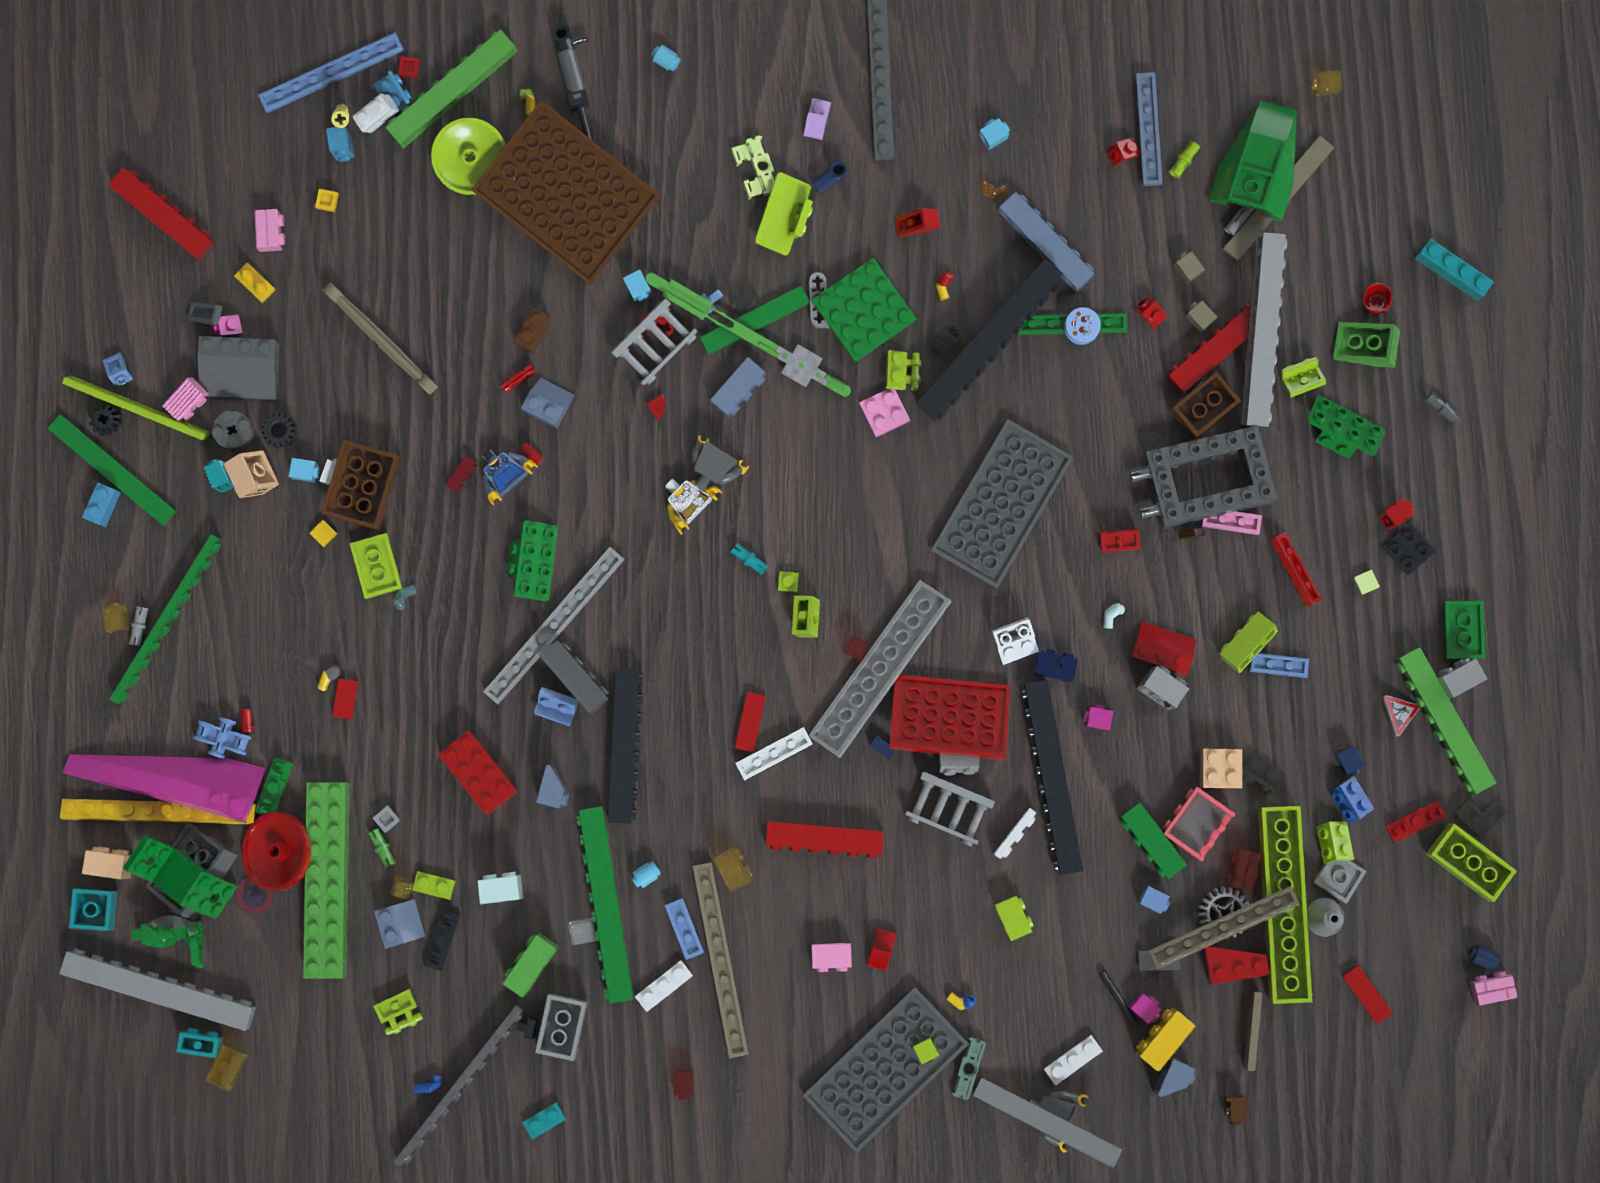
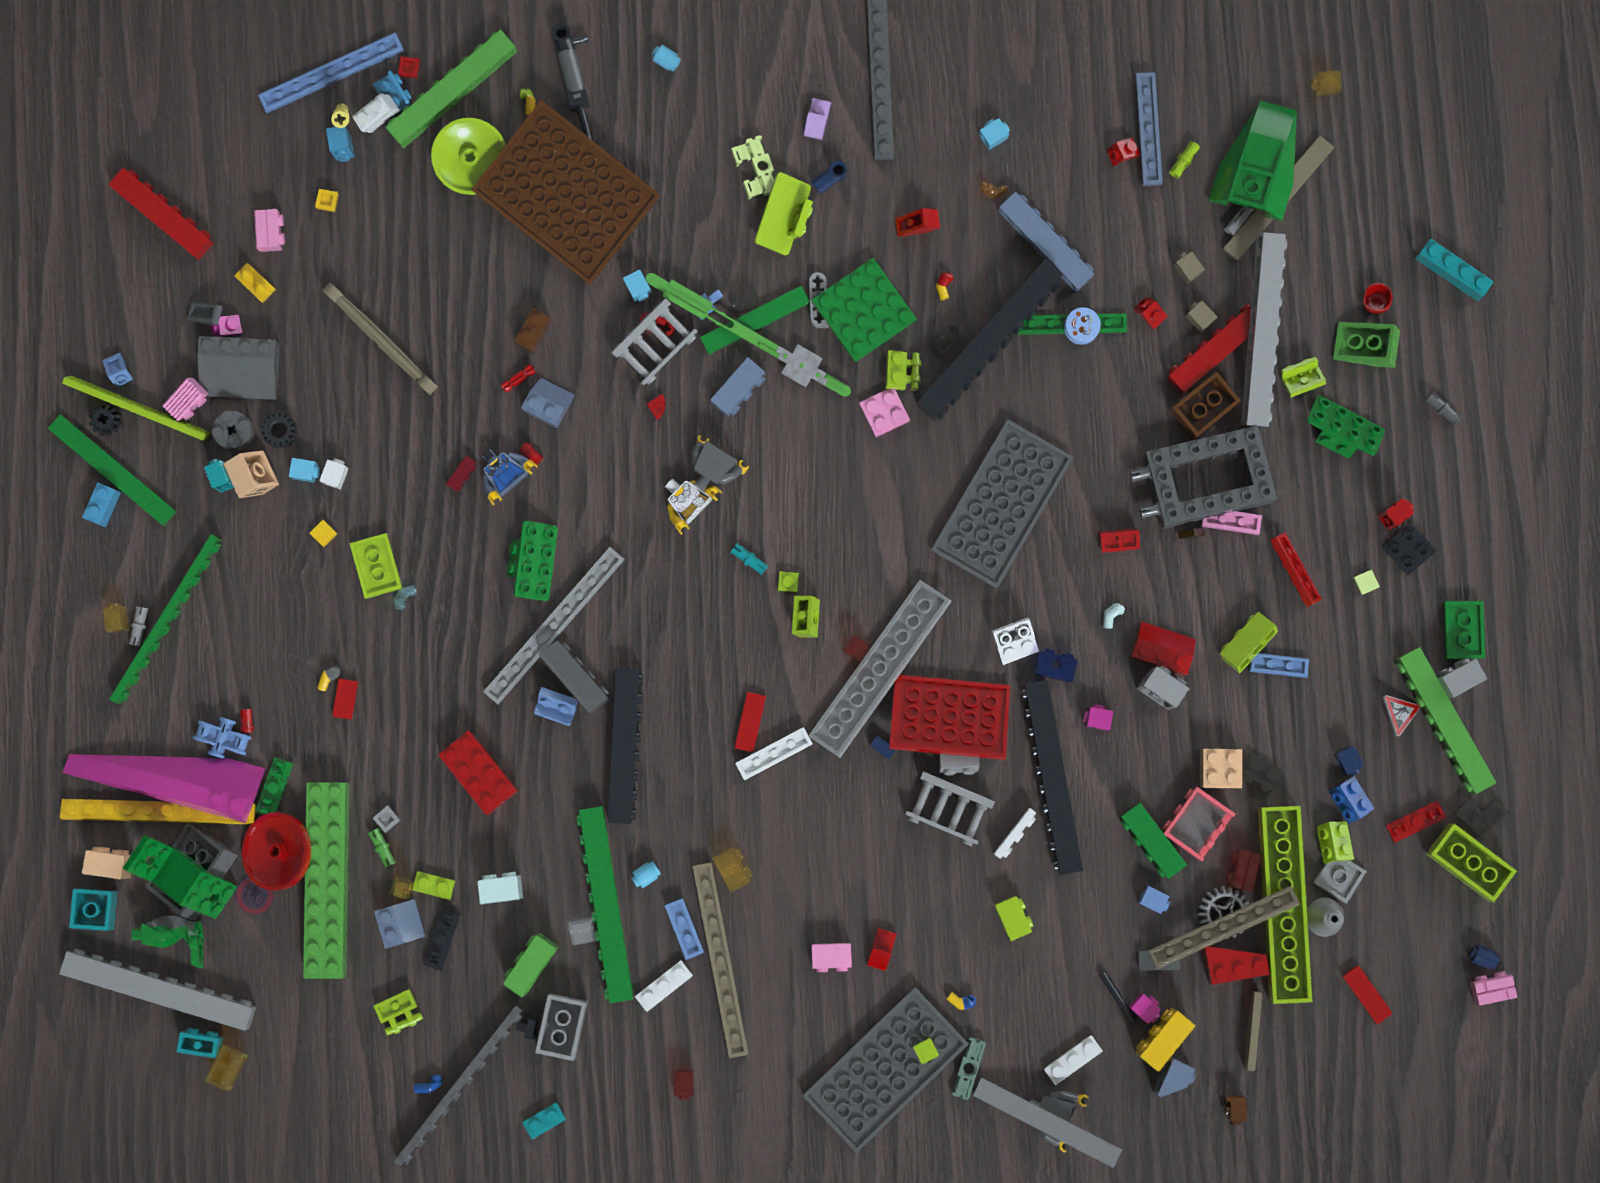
reddish brown slope [321,440,401,531] -> none
sand blue slope [536,765,569,809] -> none
red brick [766,822,884,858] -> none

